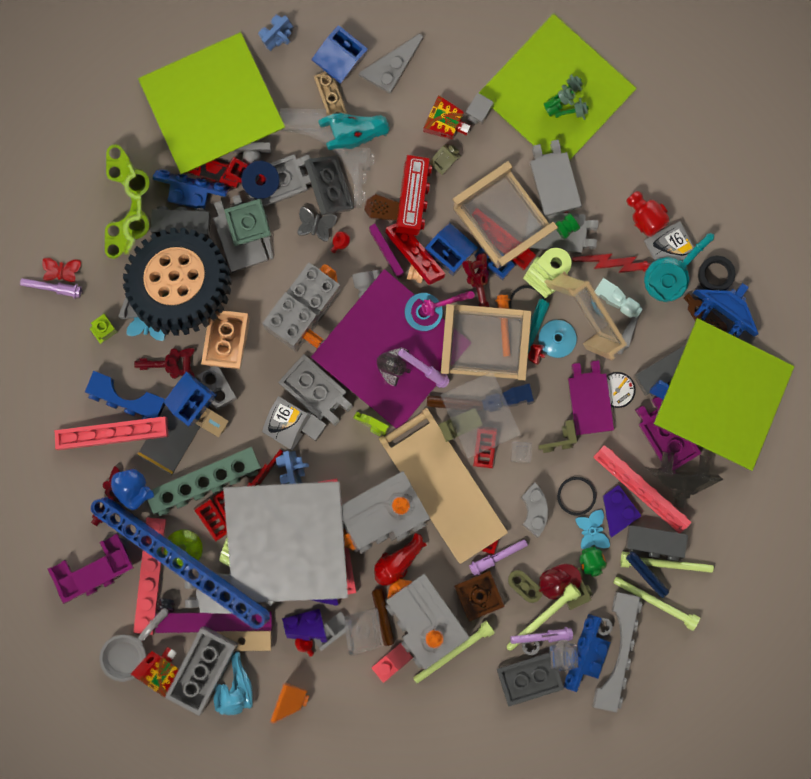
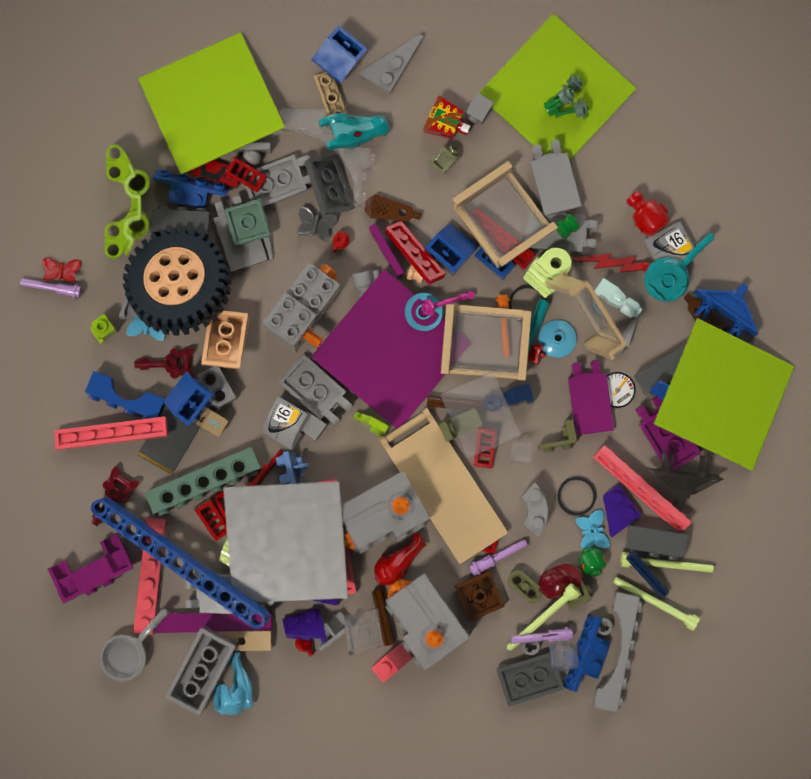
blue piece [111,469,154,510] -> none
torso [131,647,179,697] -> none
black bush [157,599,175,613] -> none
clear neon green dish [164,529,203,566] -> none
dark blue tile [241,161,279,199] -> none
medium blue hips [258,15,294,51] -> none
orange slope [270,683,309,723] -> none
clear smoke brick [377,348,411,387] -> none
red brick [396,155,432,236] -> none
lavender pin [398,349,450,388] -> none
yellowish green piece [413,621,495,683] -> none
dark red piece [462,253,489,307] -> none
black tyre [698,255,736,291] -> none

